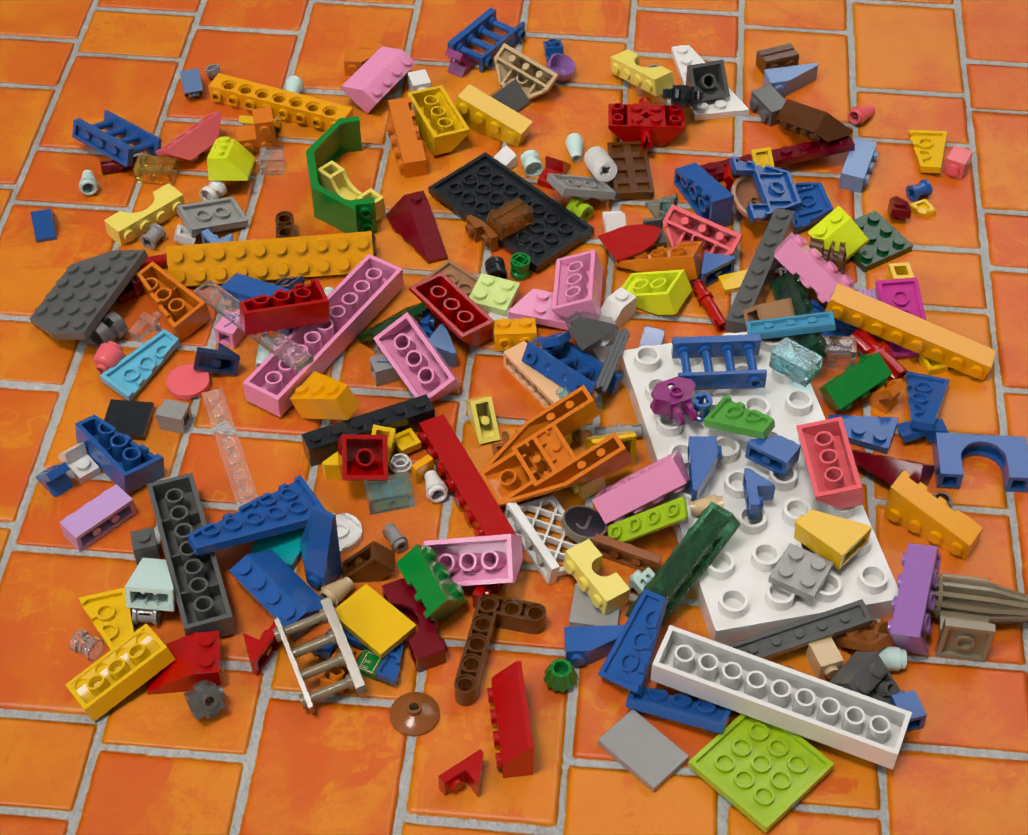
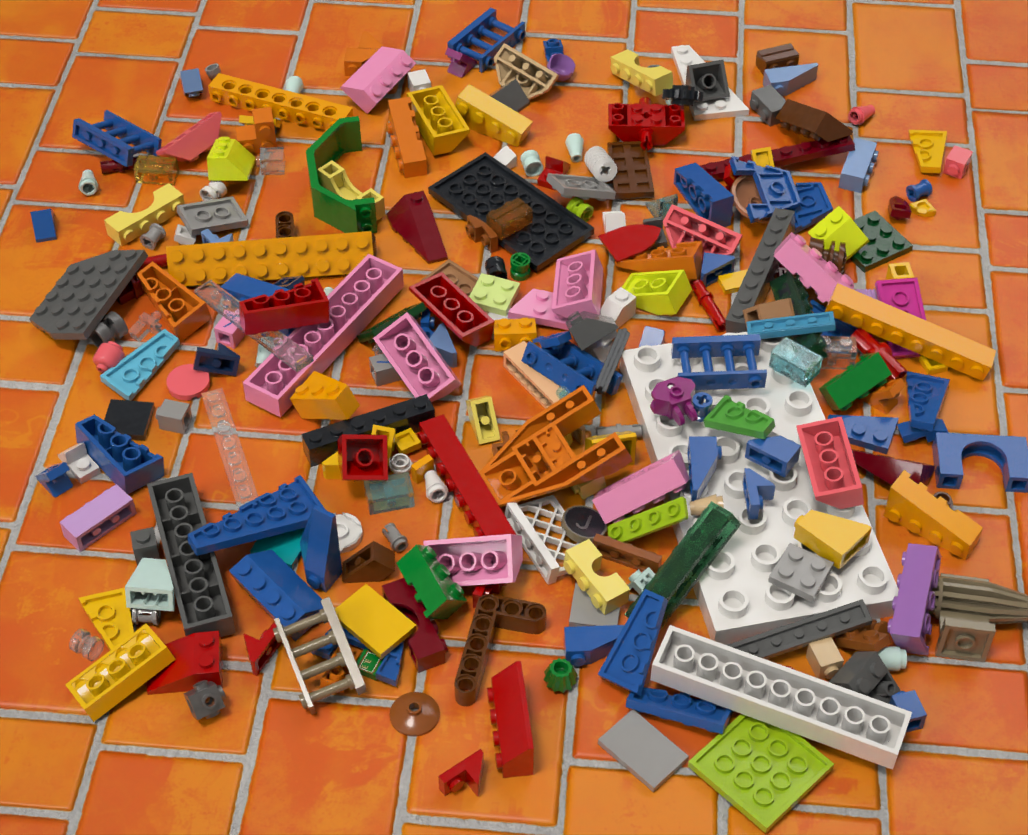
tan cone [318,577,354,607] -> none

